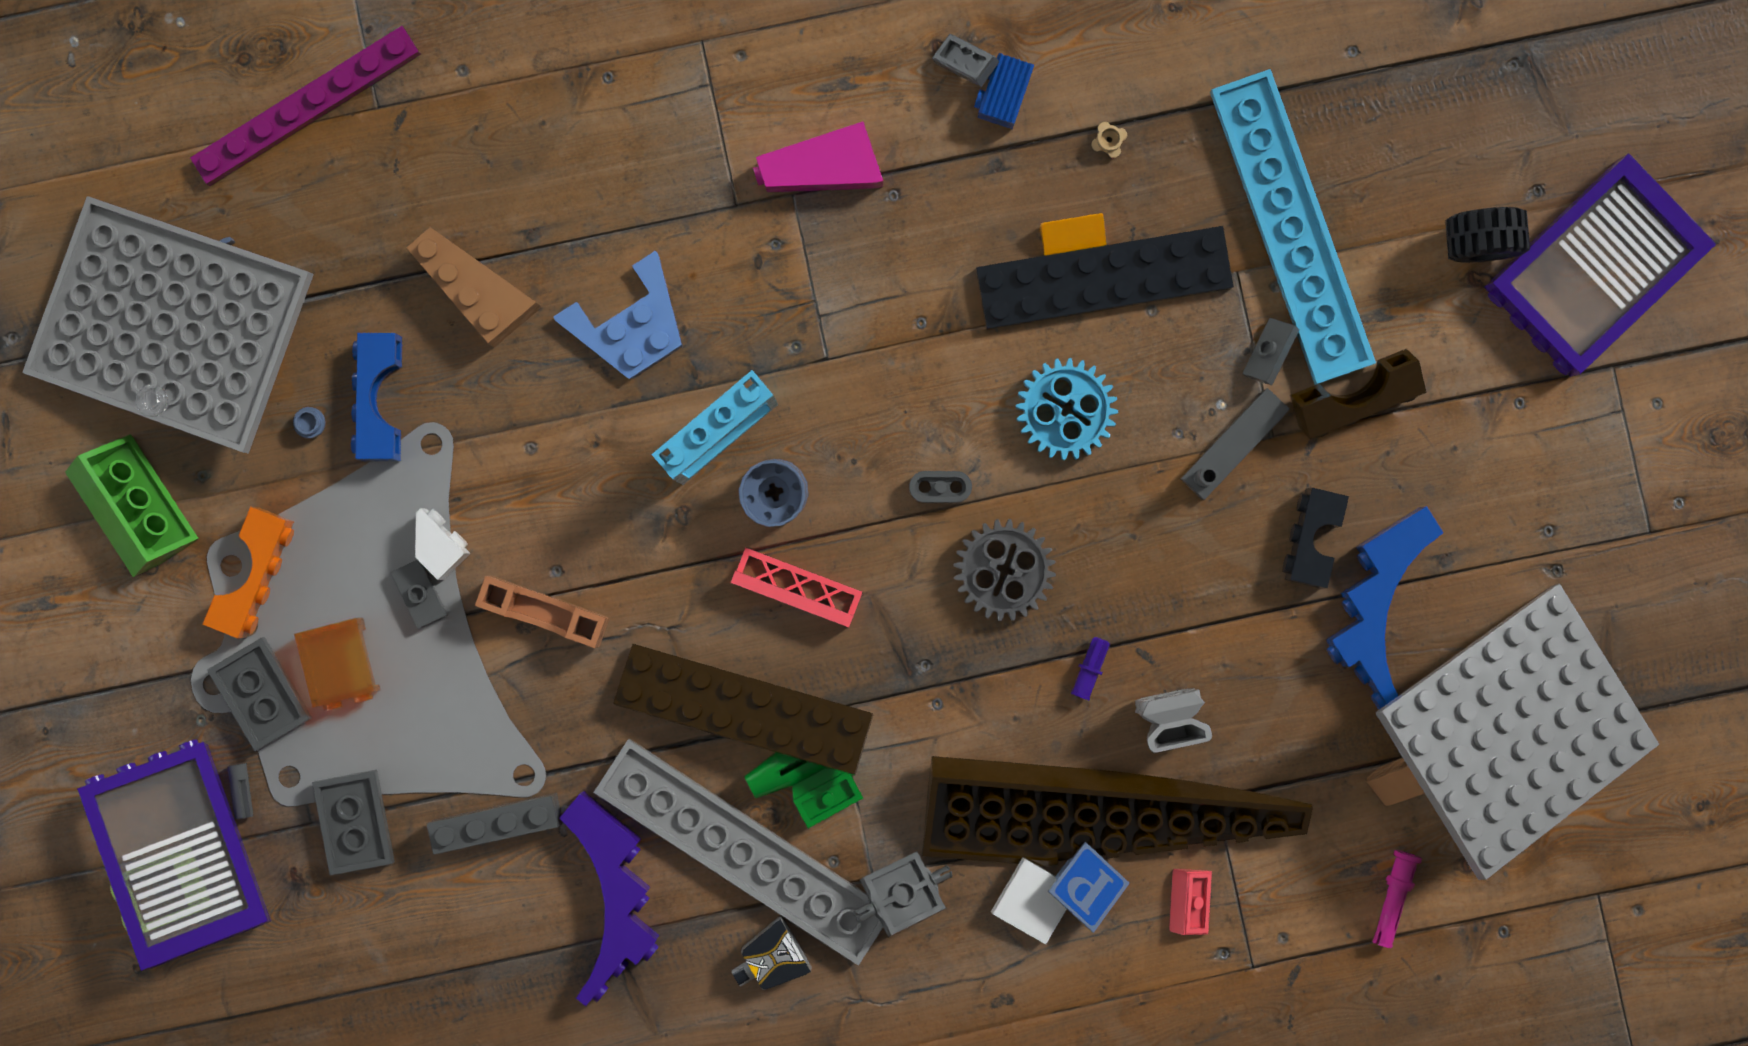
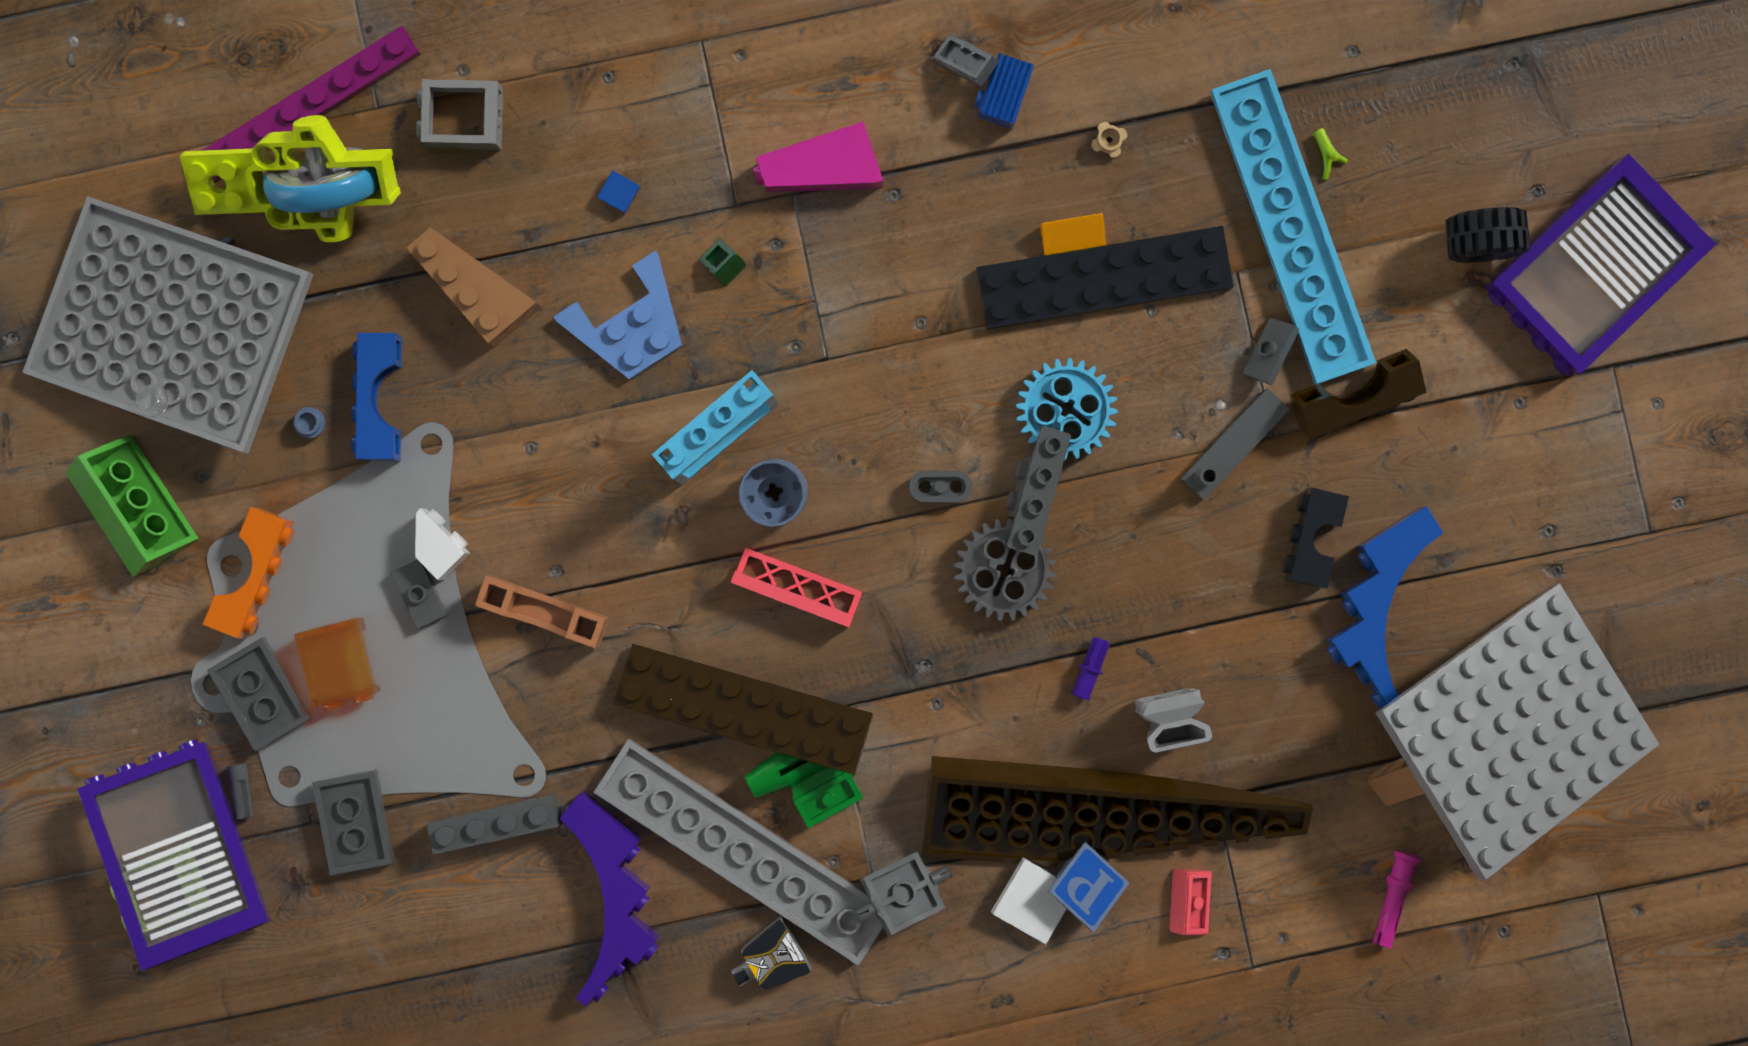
none -> neon yellow piece [180,115,401,242]
none -> light grey window [416,79,503,150]
none -> blue tile [597,170,641,214]
none -> dark green slope [698,238,746,286]
none -> dark grey bracket [1006,426,1071,555]
none -> lime bar [1313,128,1348,180]

